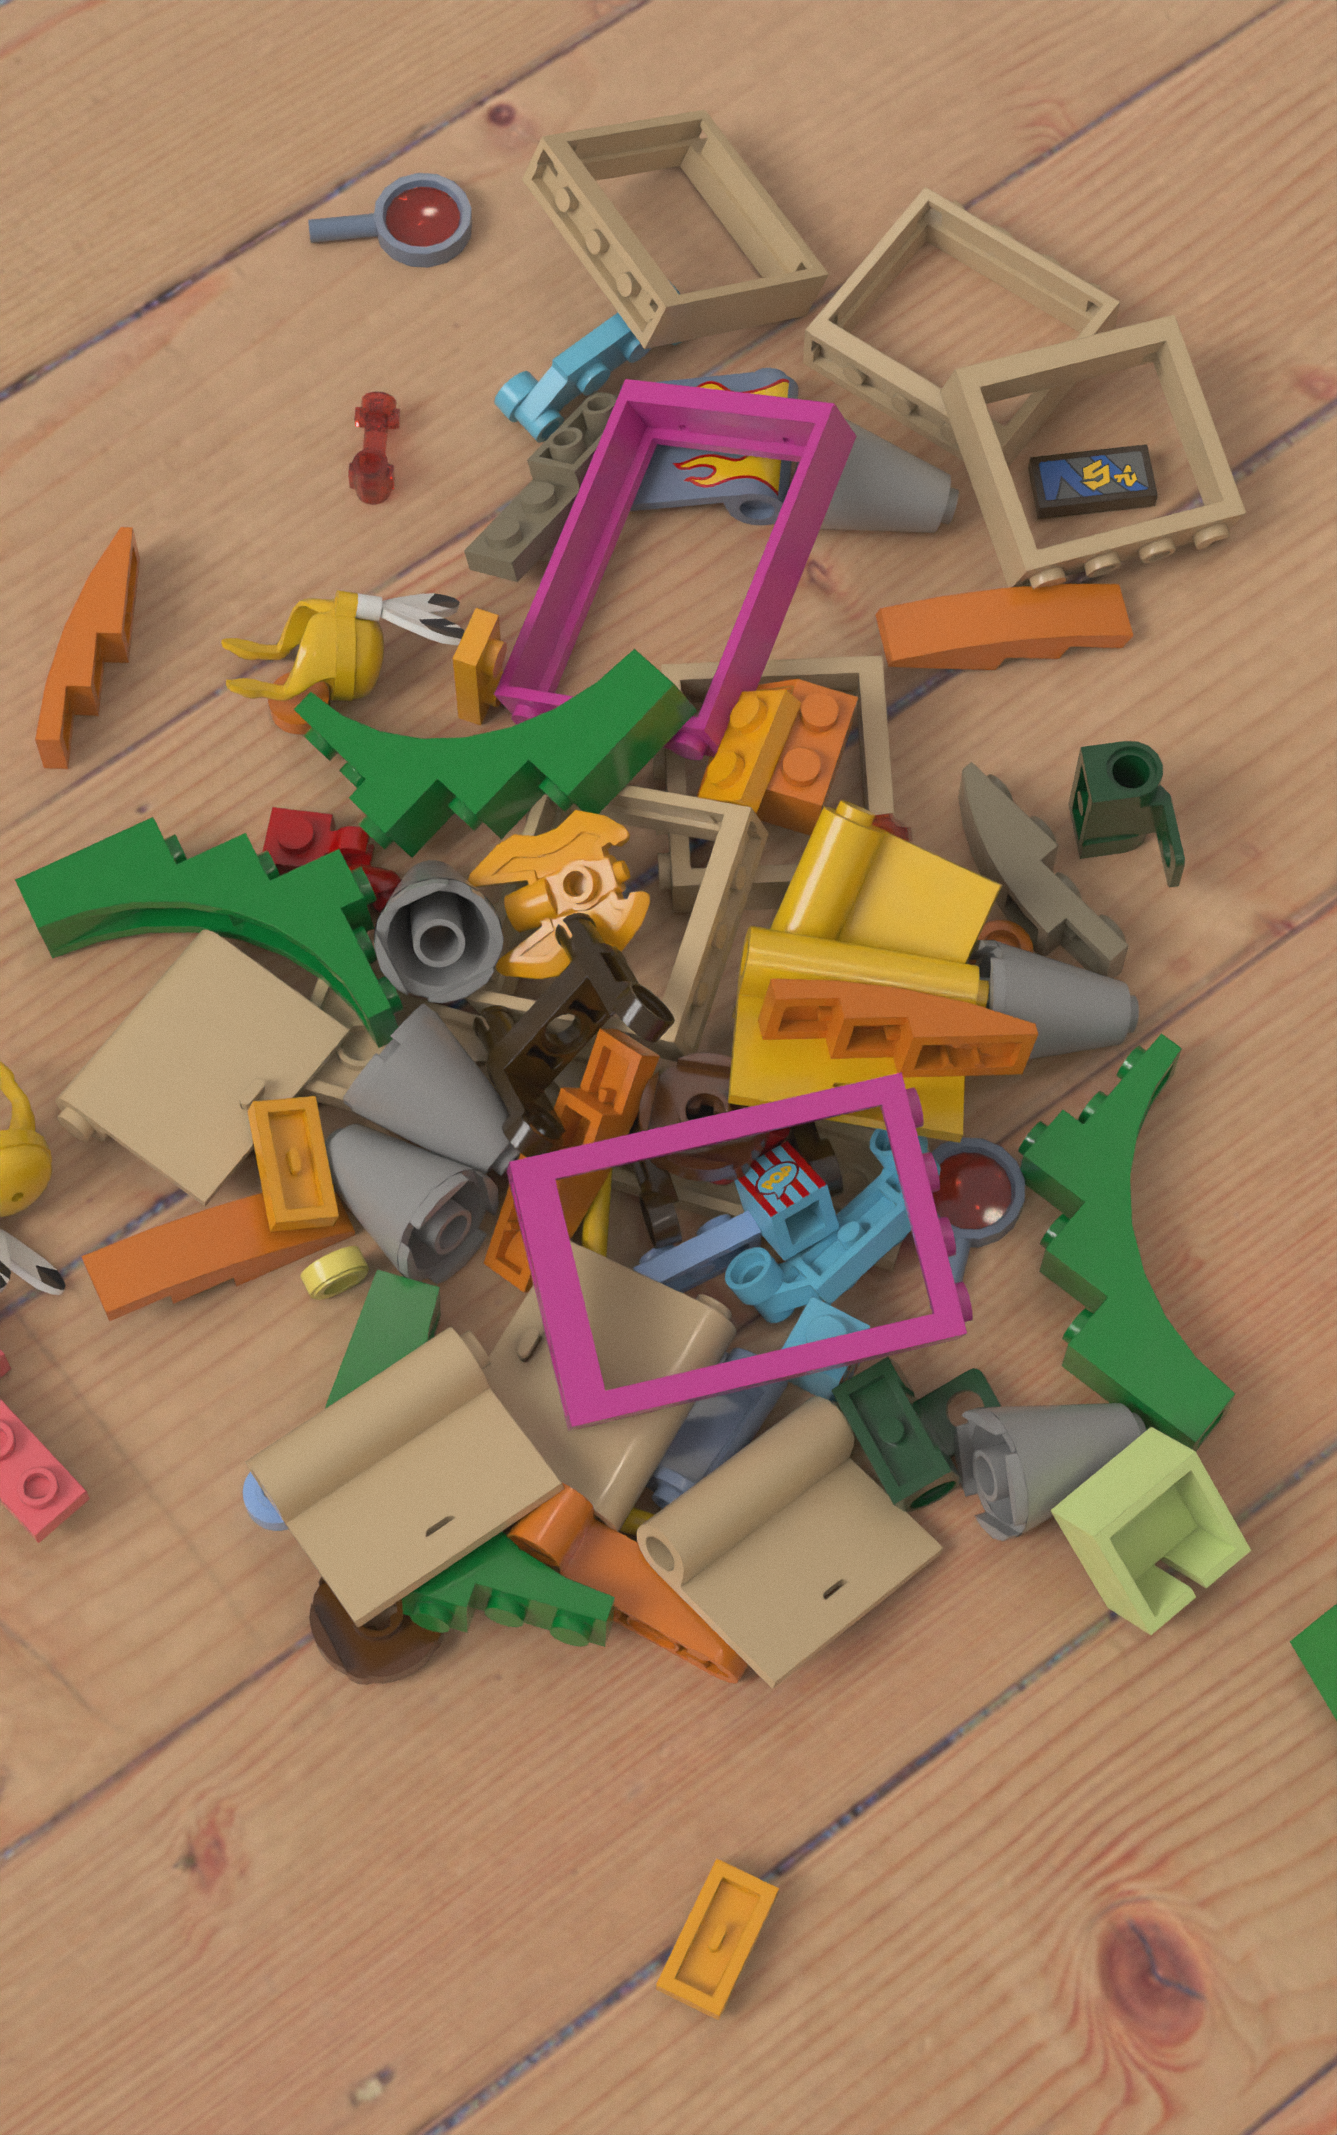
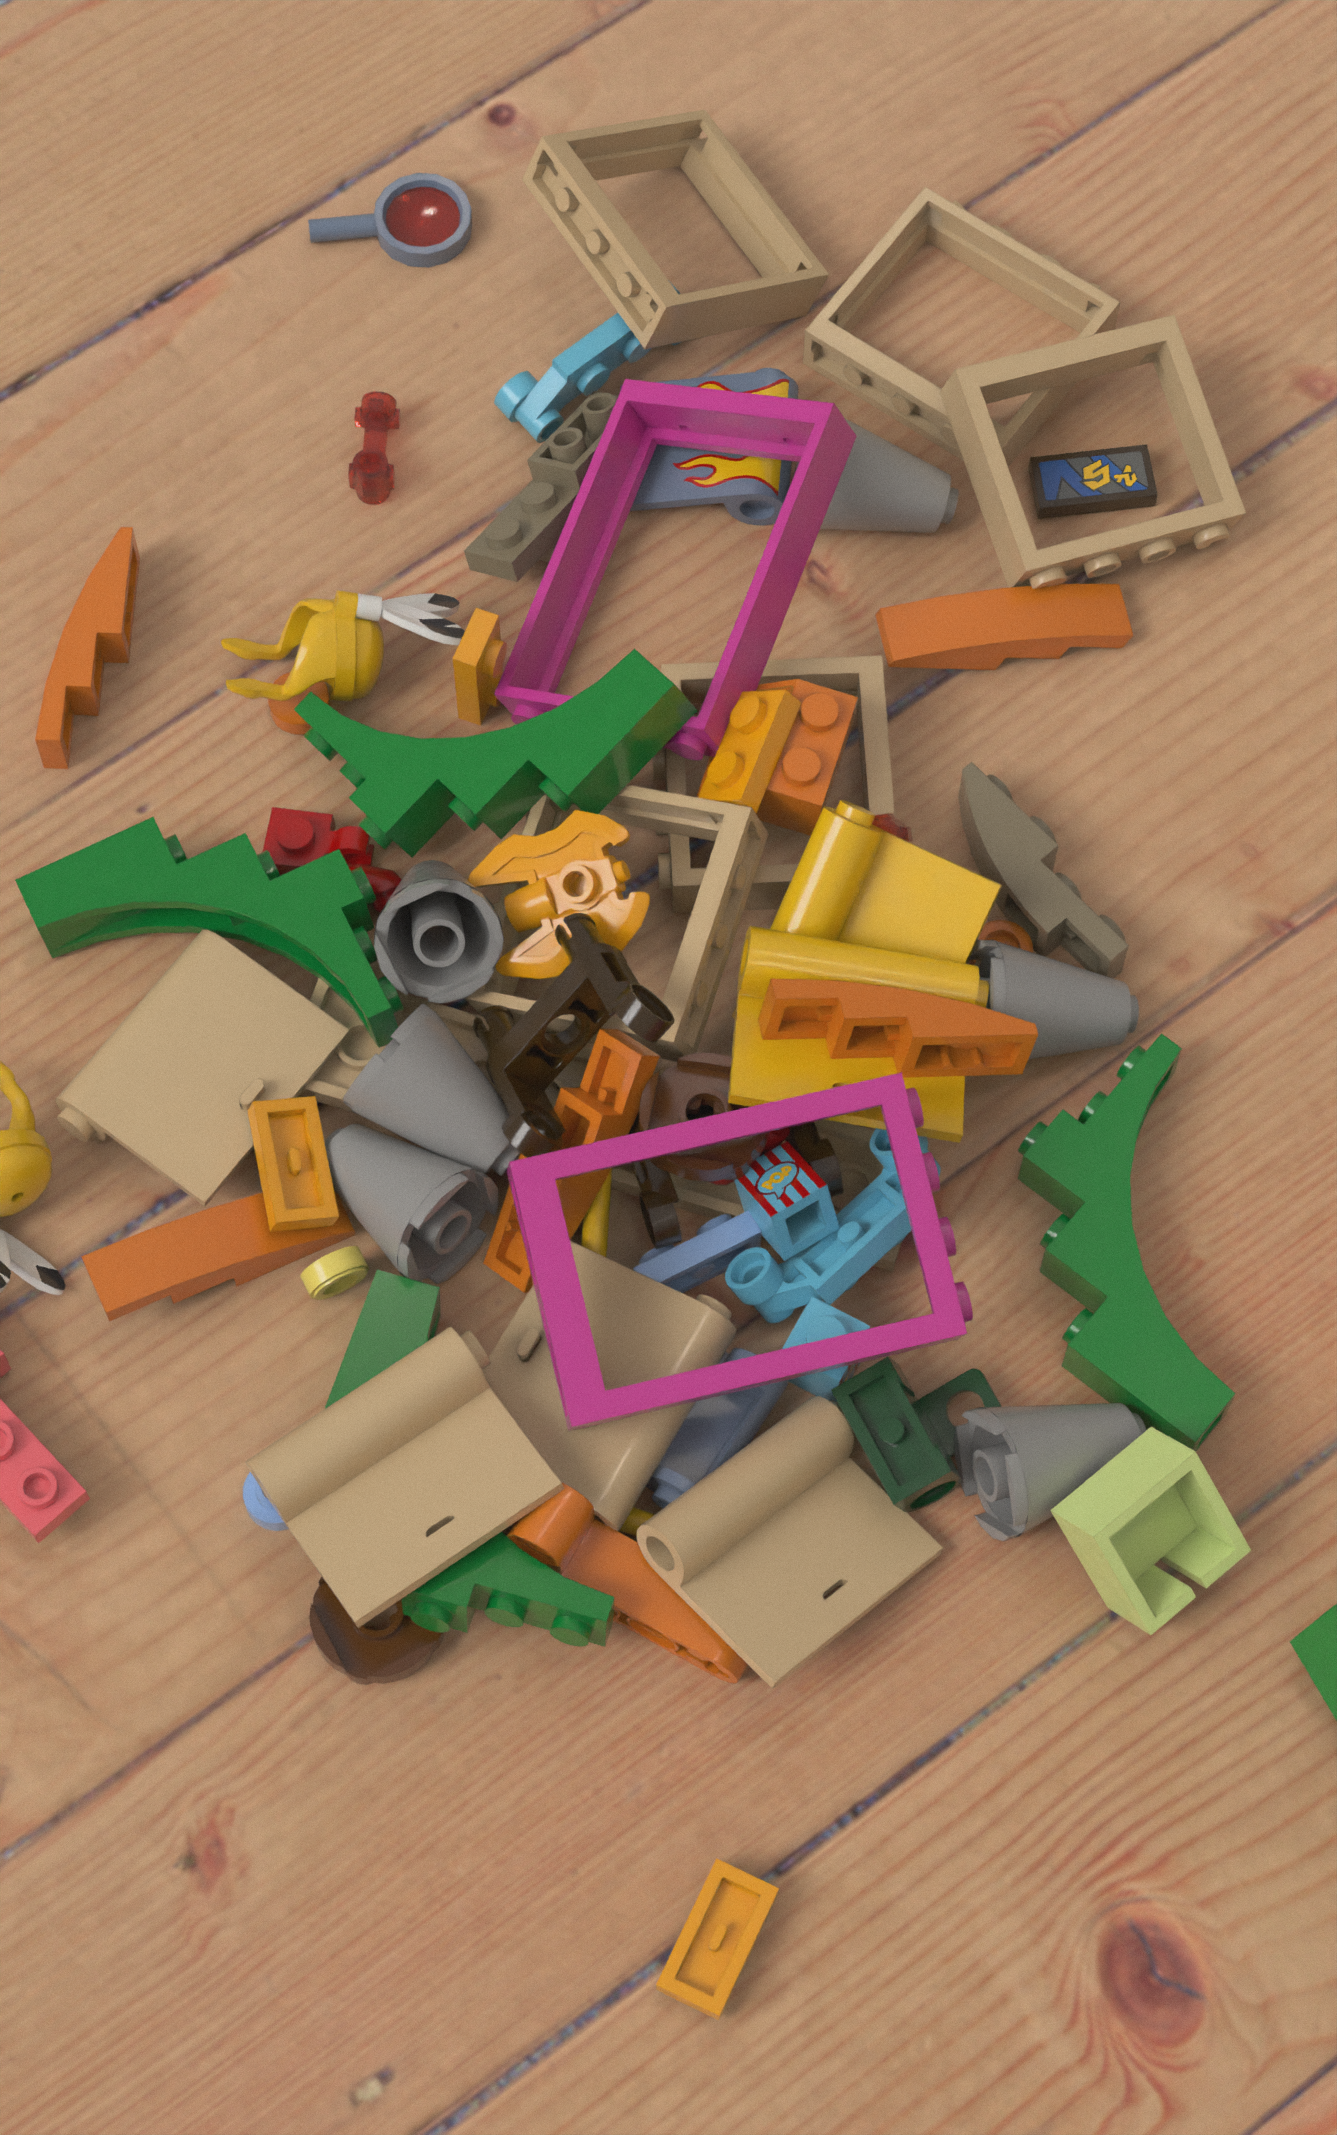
piece [930,1138,1025,1308] -> none
dark green piece [1068,741,1185,888] -> none

